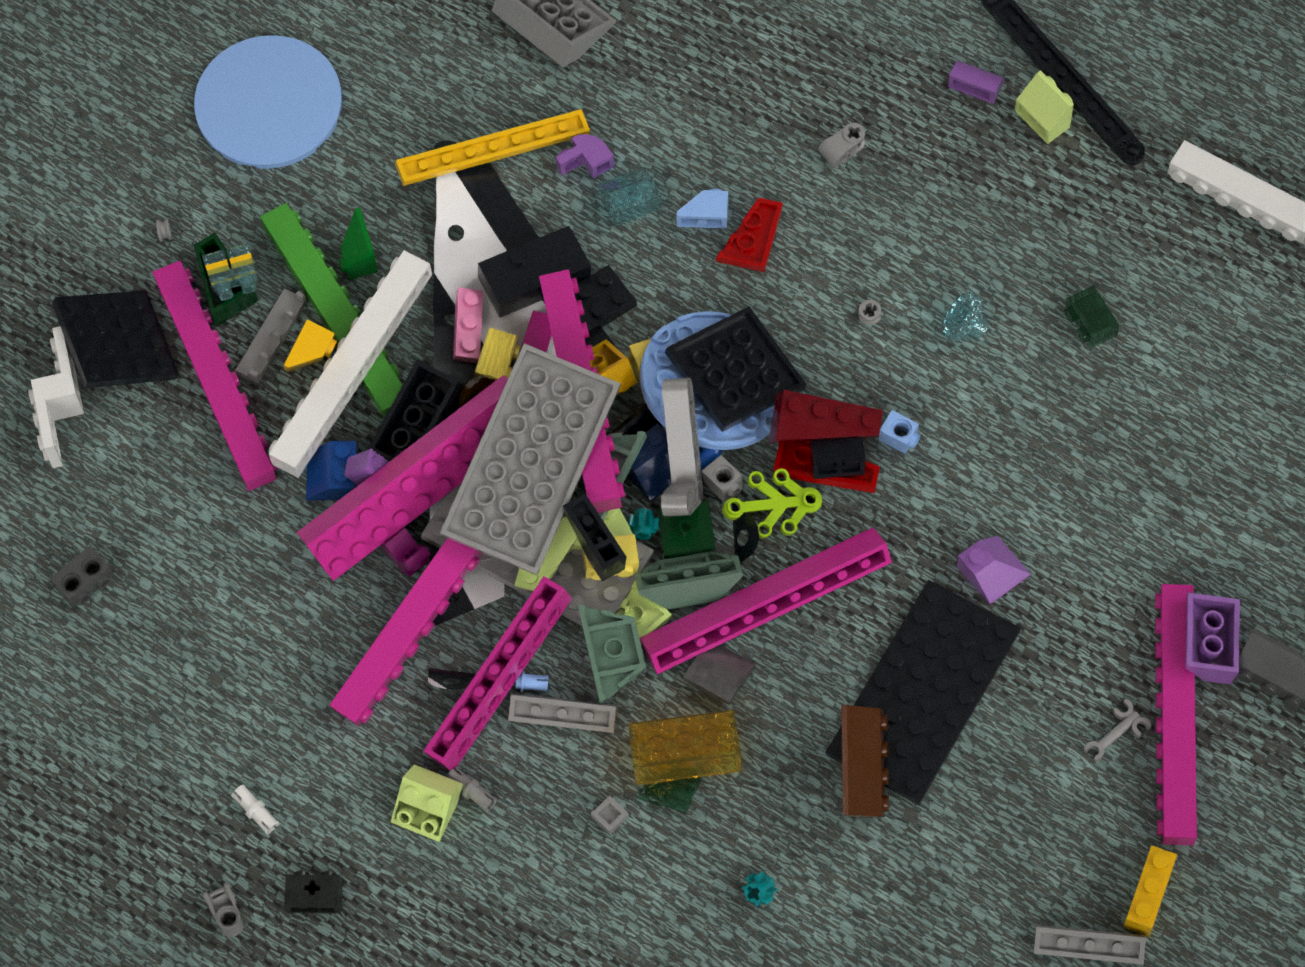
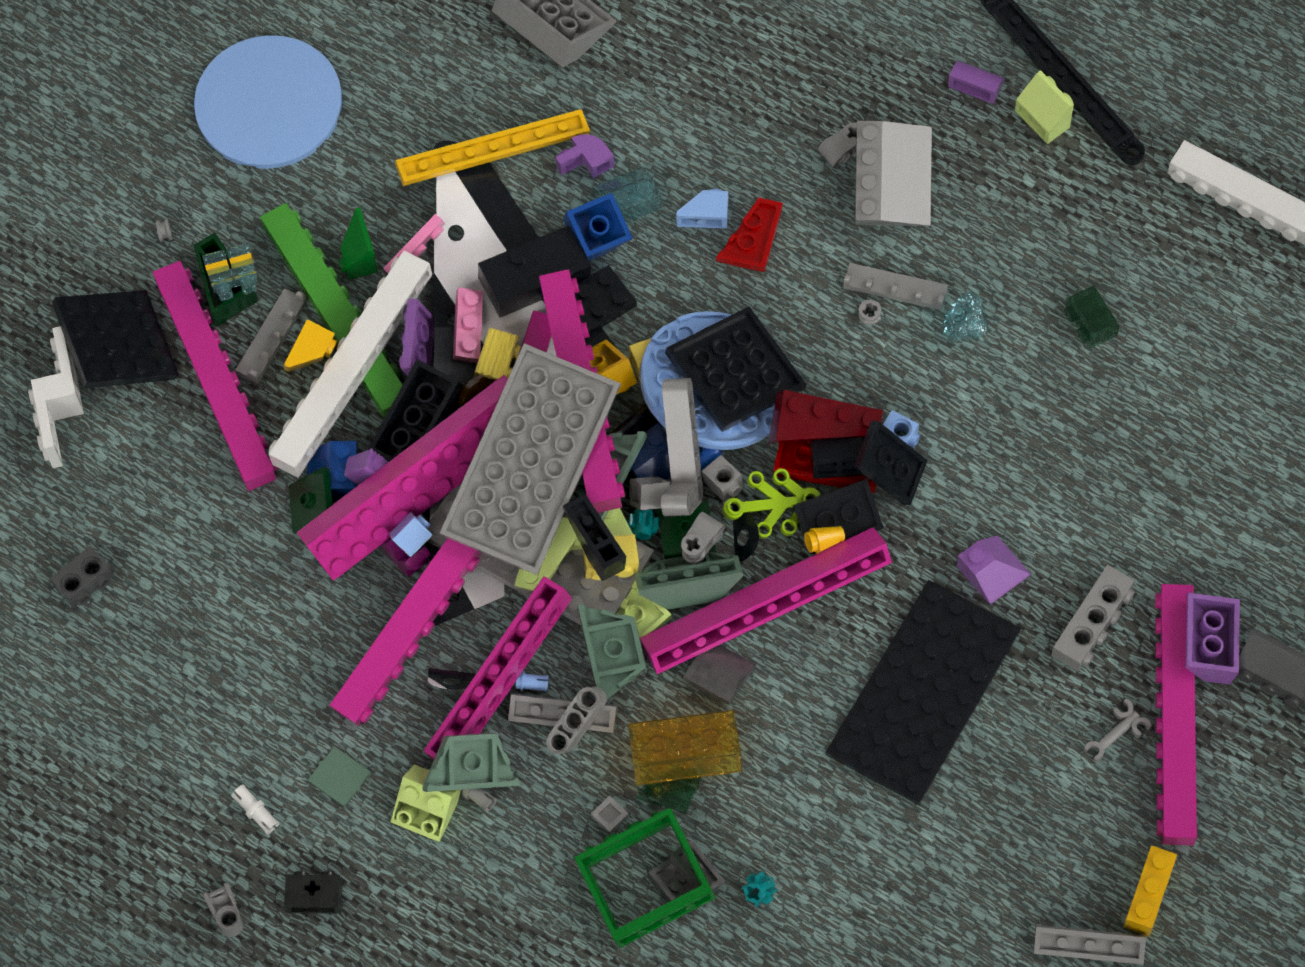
reddish brown slope [841,705,890,818] -> none
none -> dark green plate [289,467,333,534]
none -> sand green piece [308,746,371,807]
none -> bright pink plate [383,214,445,273]
none -> light blue brick [389,512,433,557]
none -> medium lavender plate [399,298,434,376]
none -> sand green wing [422,733,520,792]
none -> light grey beam [546,686,607,754]
none -> blue slope [563,193,633,261]
none -> green window [574,808,716,948]
none -> light grey brick [629,477,670,510]
none -> flat silver slope [647,840,725,917]
none -> light grey piece [681,512,725,564]
none -> black plate [792,479,884,554]
none -> yellow cone [804,526,845,554]
none -> light grey hinge [844,263,948,310]
none -> black plate [854,421,928,505]
none -> light grey slope [855,121,932,226]
none -> light grey brick [1051,564,1135,672]

